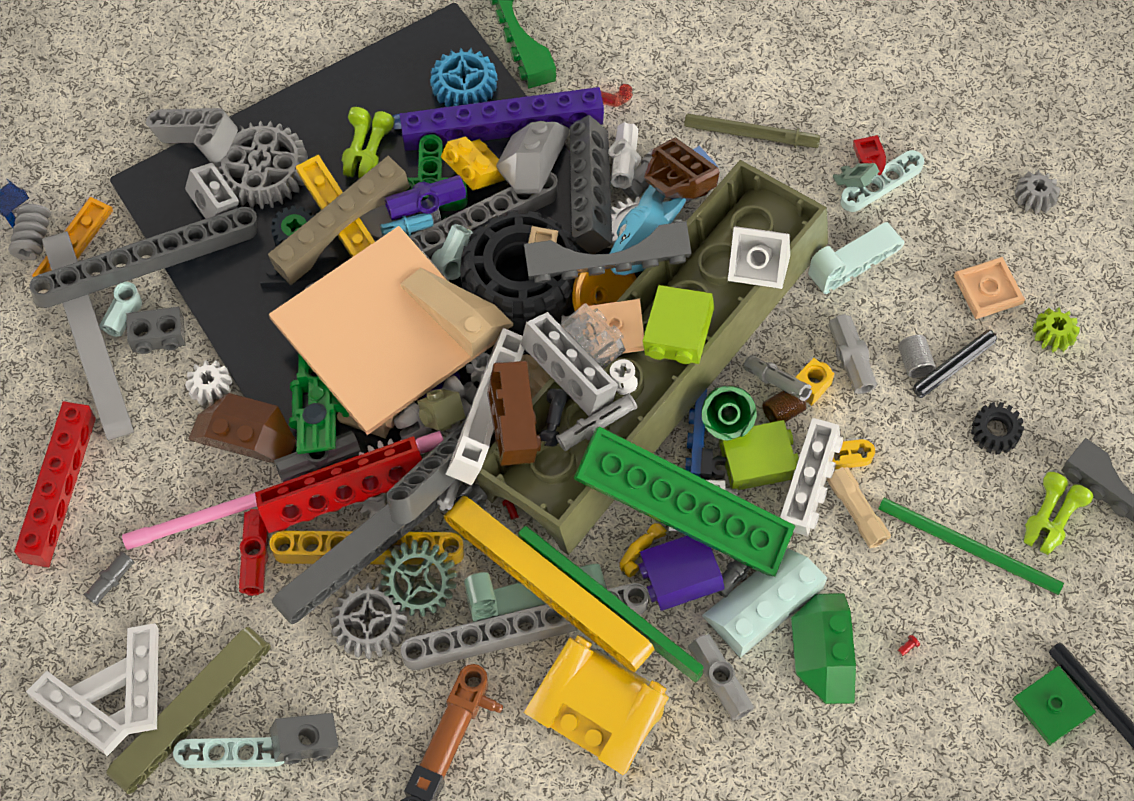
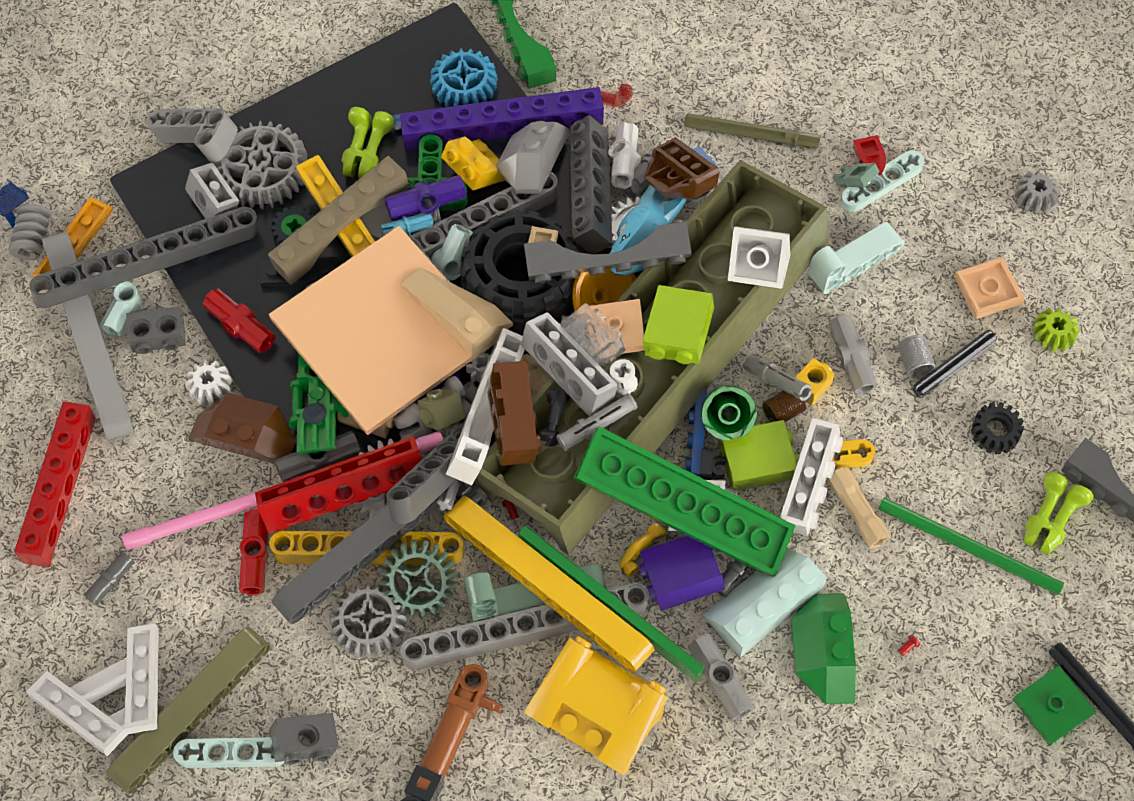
none -> red piece [202,289,276,353]

